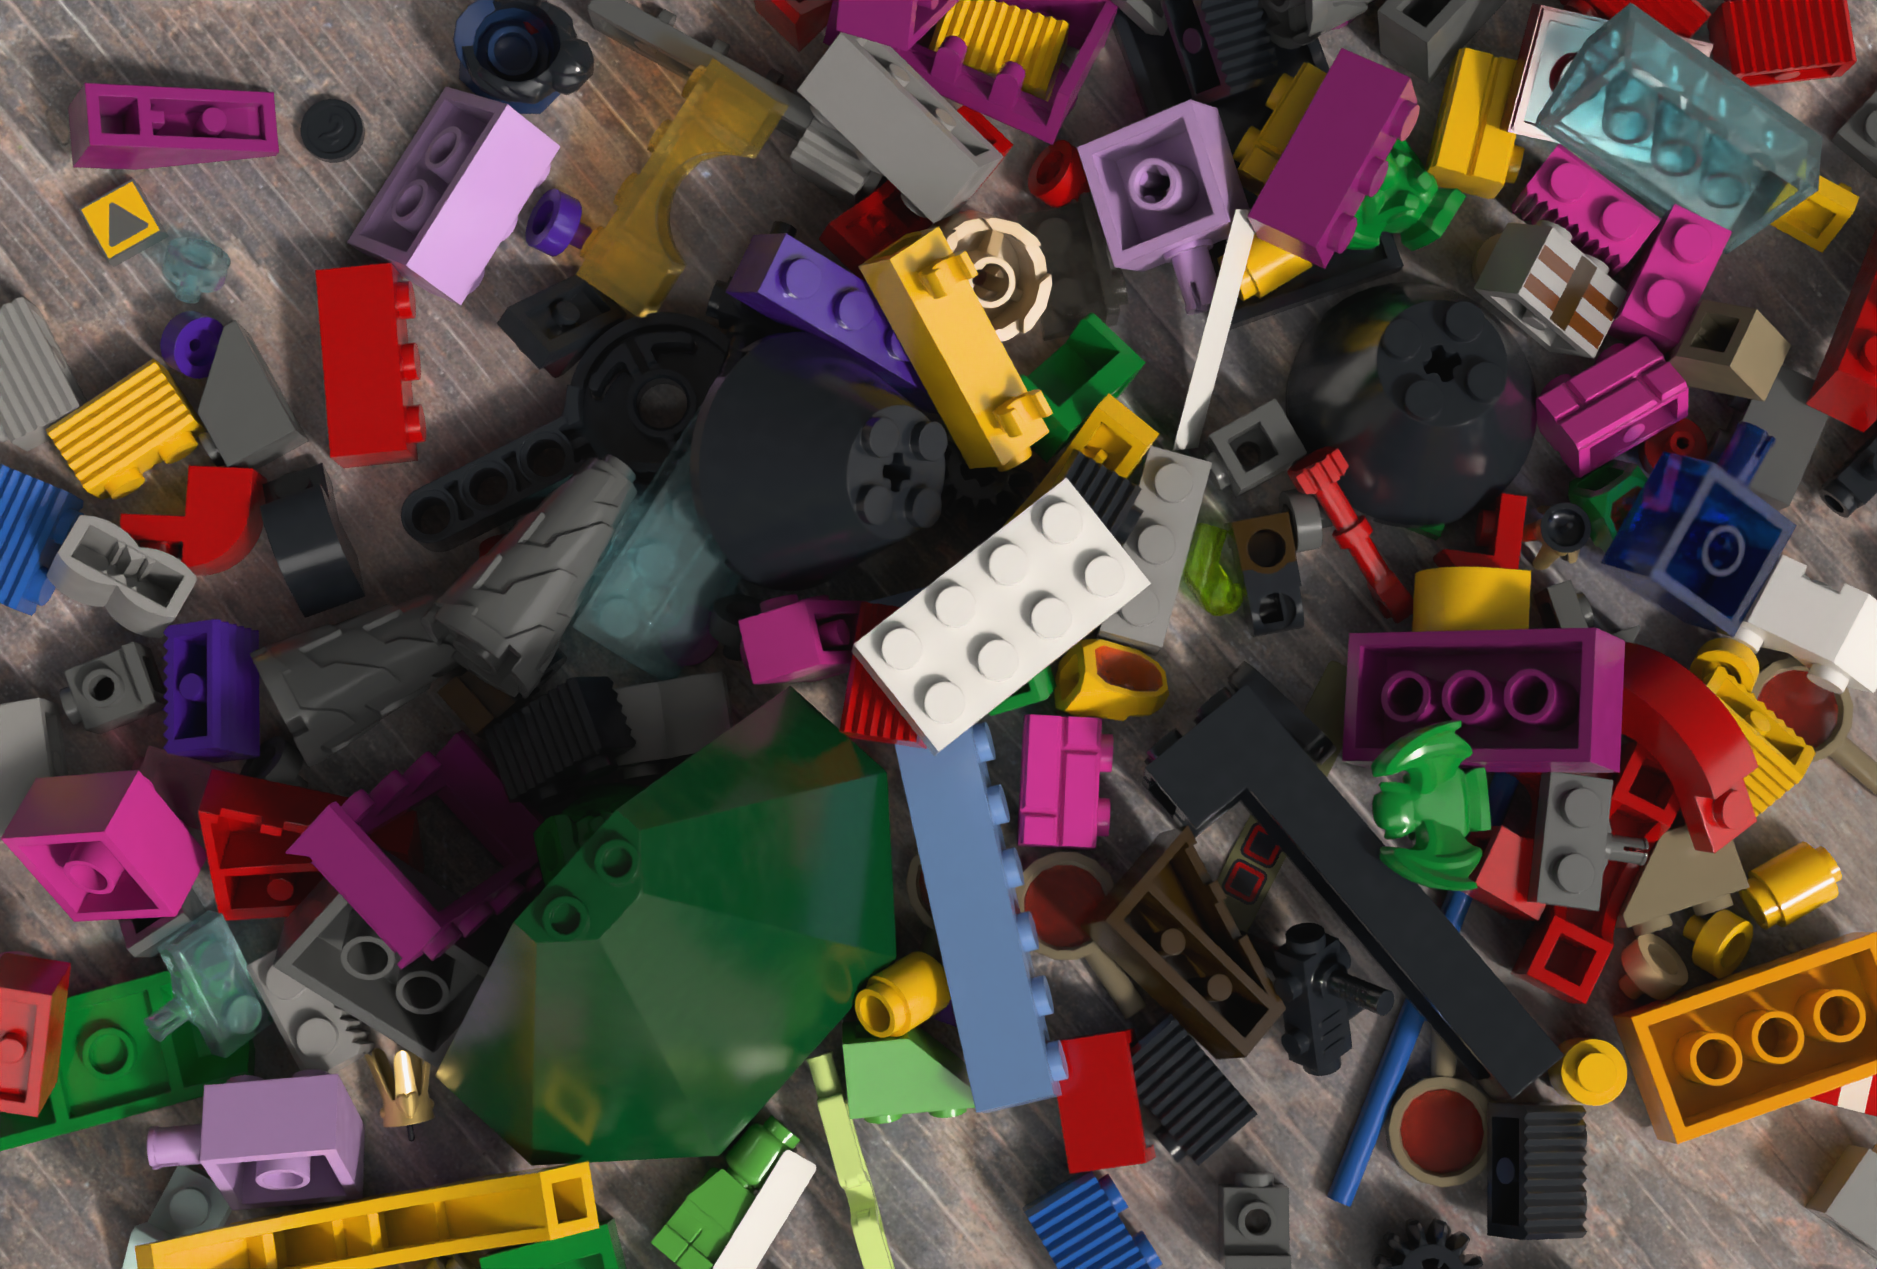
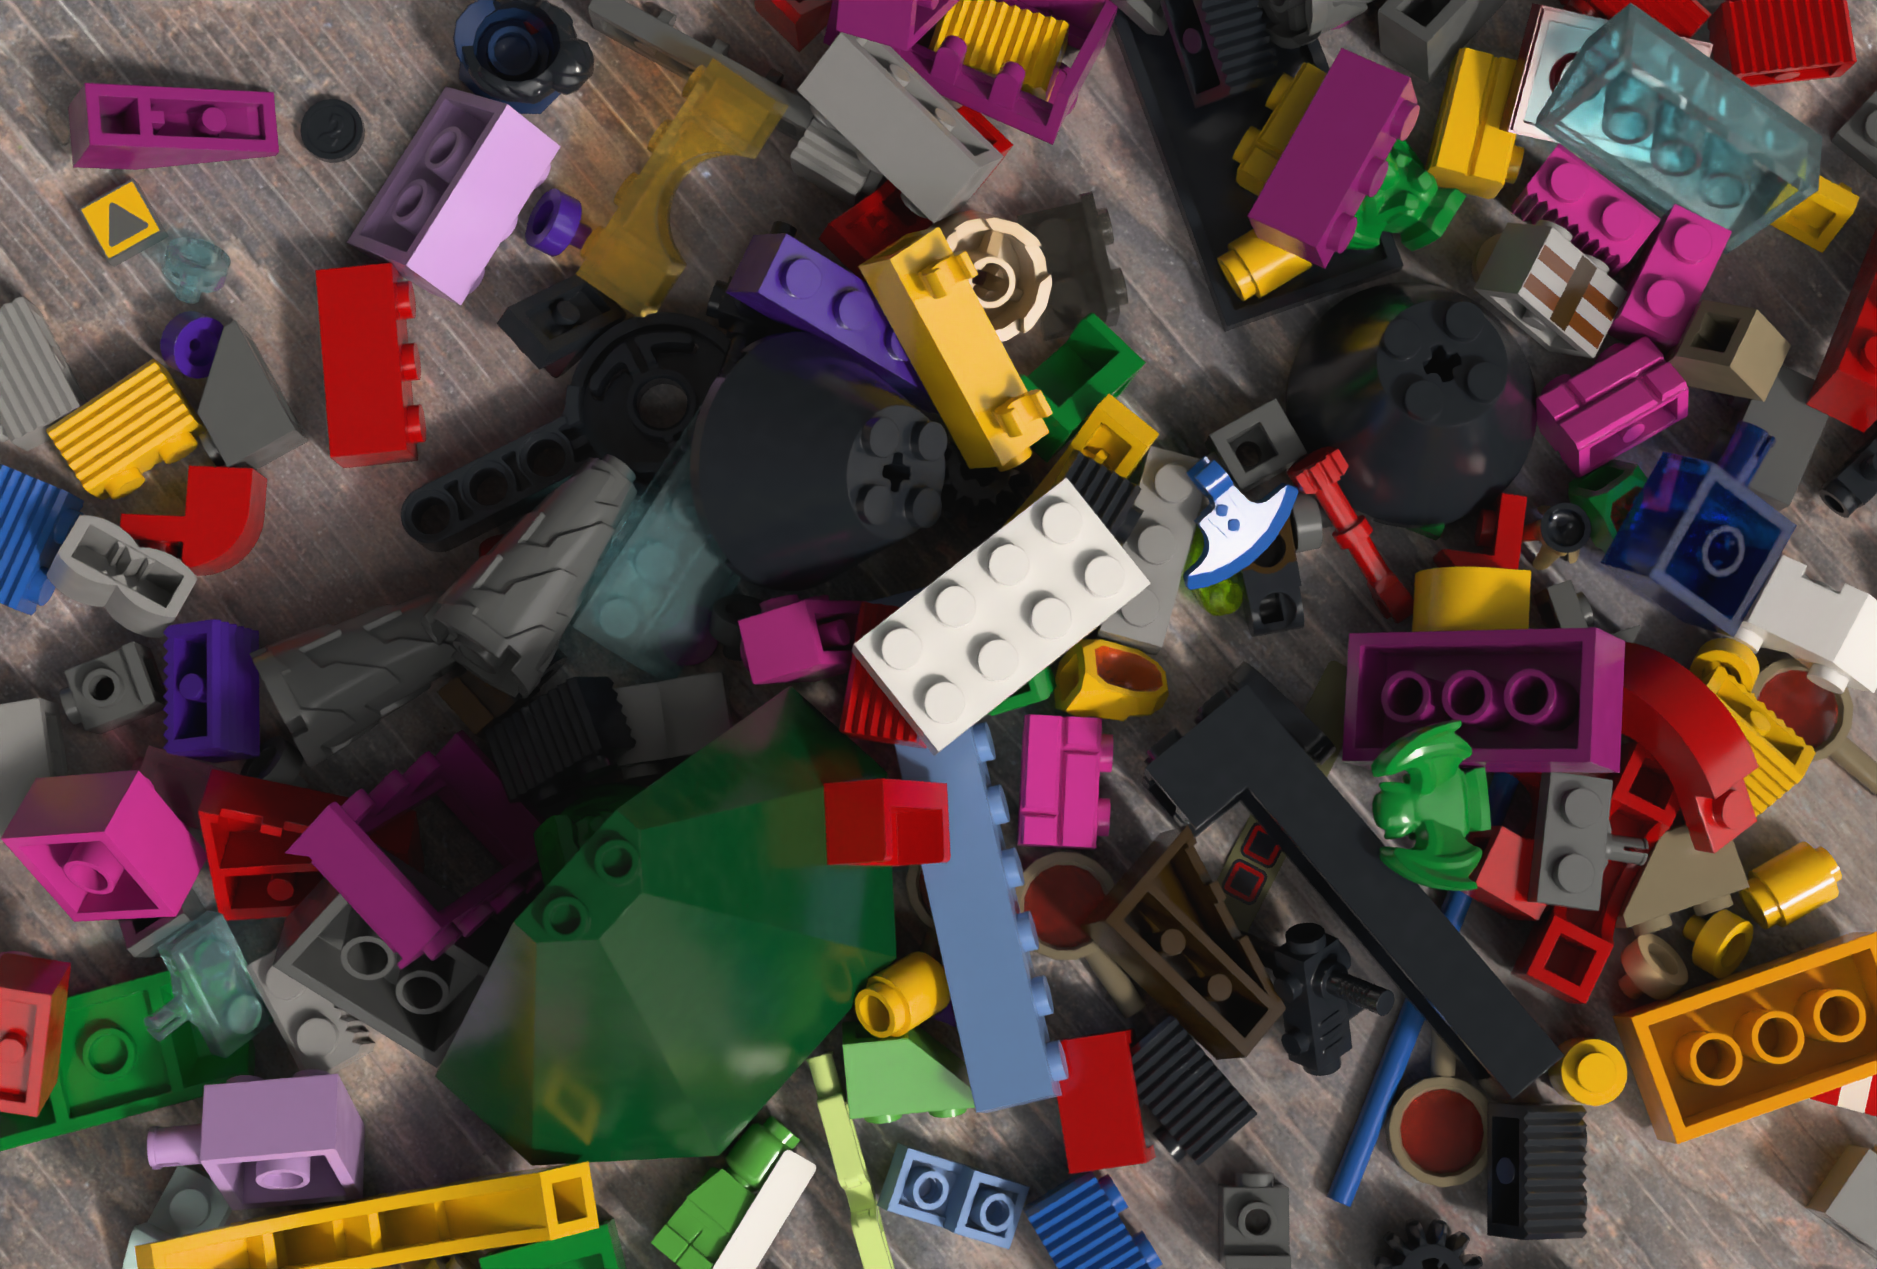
black brick [260,463,365,618] -> none
pearl gold piece [364,1048,435,1142] -> none
red tile [1028,140,1091,208] -> none
lavender brick [1077,99,1249,315] -> none
white sticker [1172,209,1255,451] -> none
red tile [1638,418,1708,483] -> none
none -> red panel [824,778,951,866]
none -> medium blue slope [877,1143,1030,1249]
none -> piece [1183,455,1298,590]

